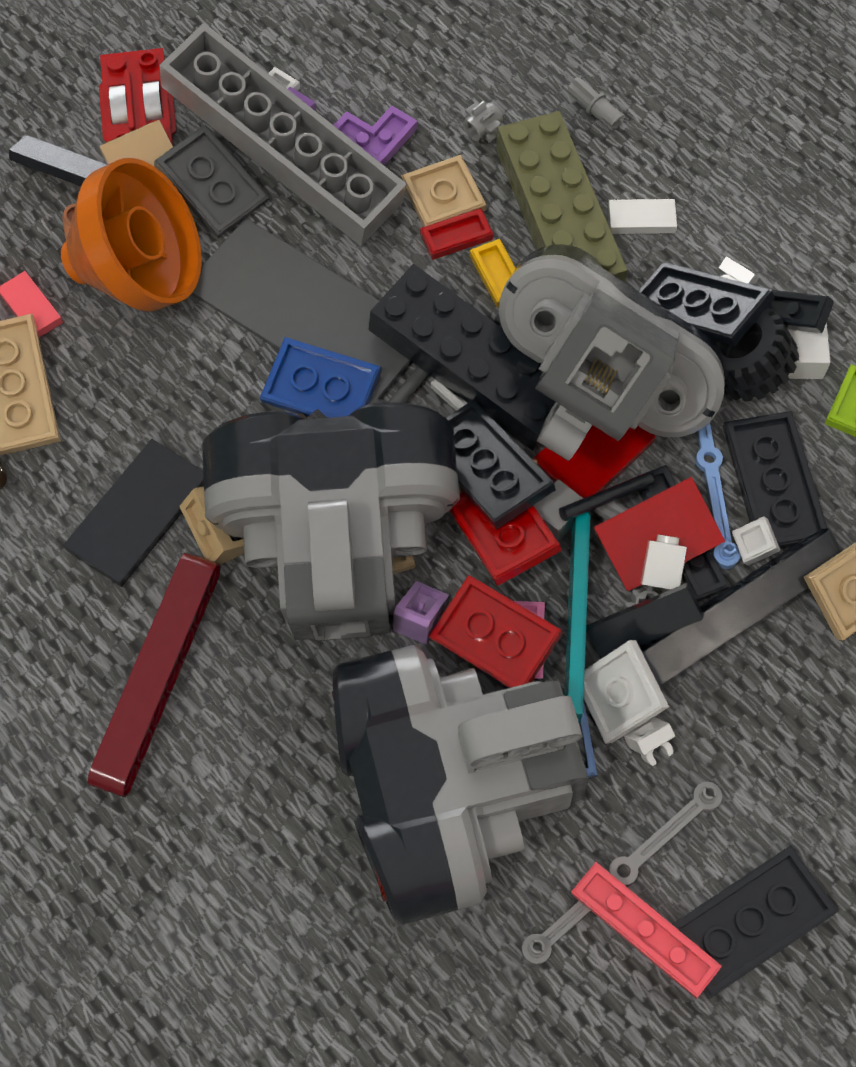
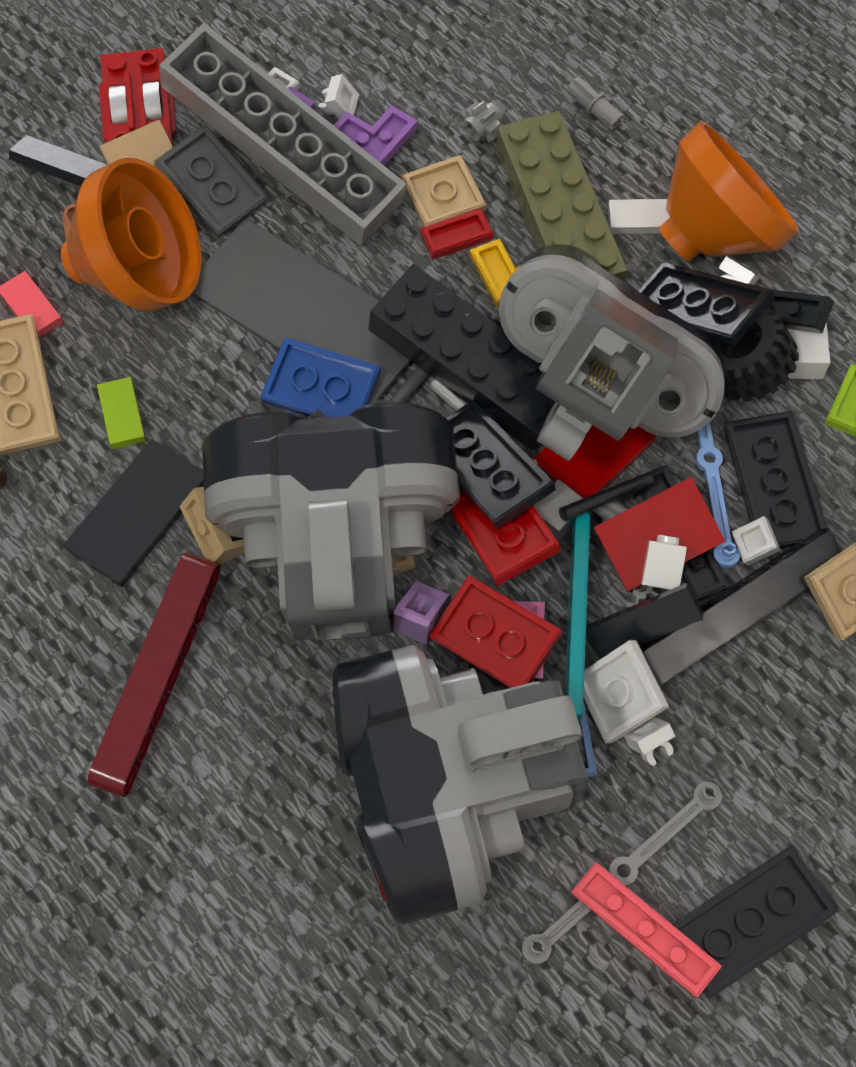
none -> lime tile [97,377,146,450]
none -> white tile [318,74,359,119]
none -> orange cone [659,120,800,262]

